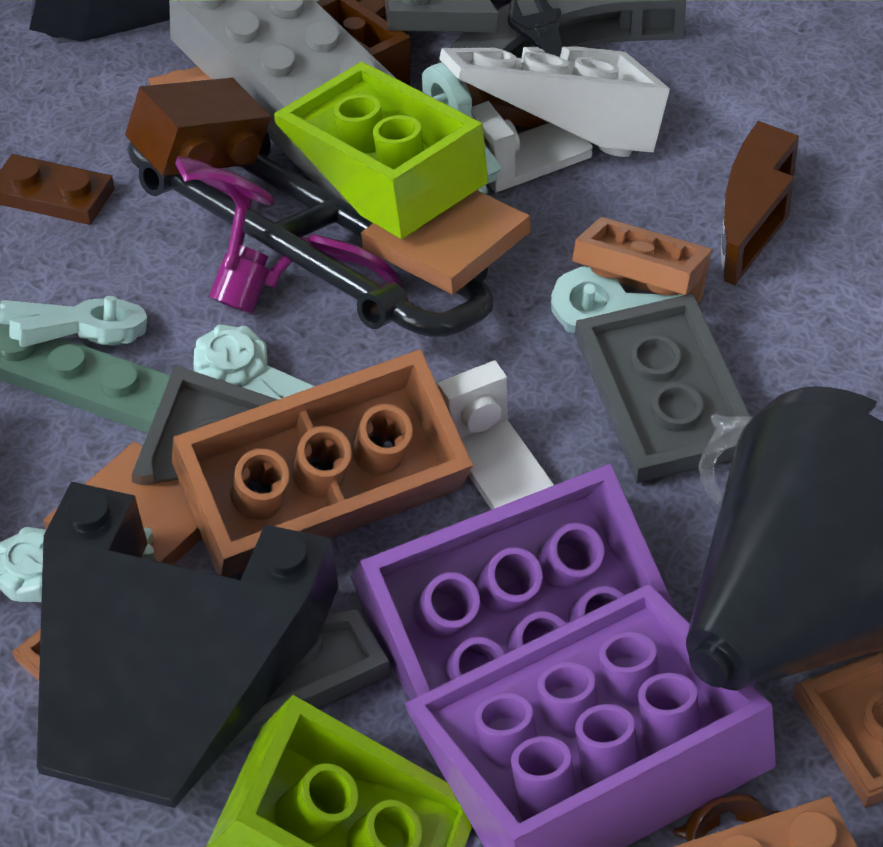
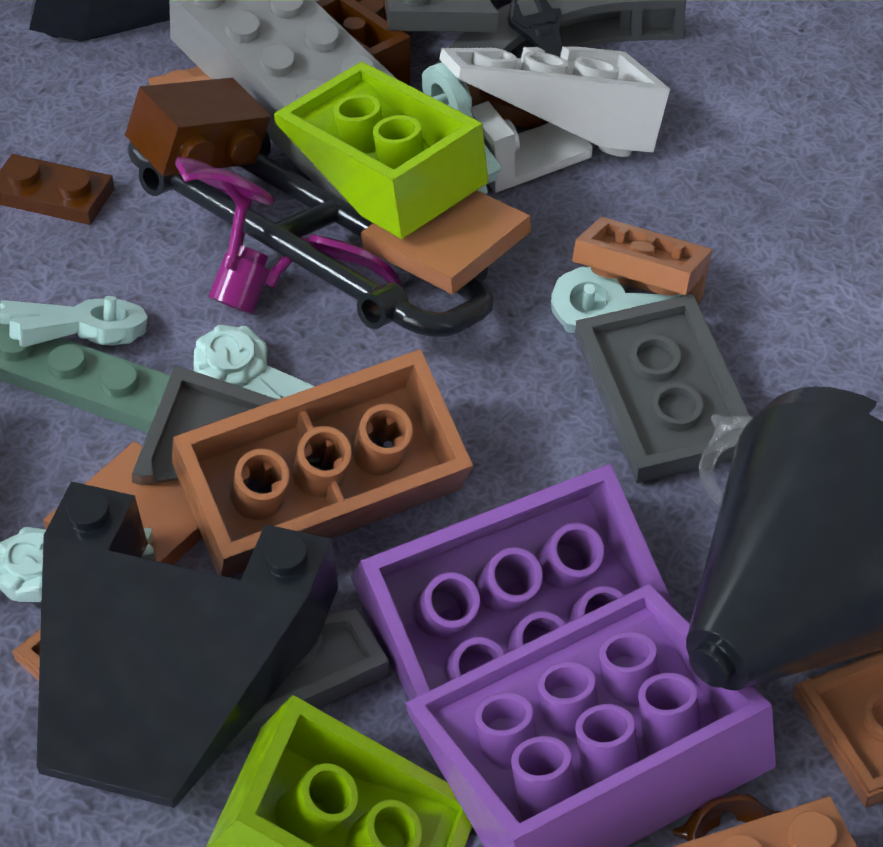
white bracket [437,360,554,510] -> none
reddish brown slope [721,121,799,285] -> none

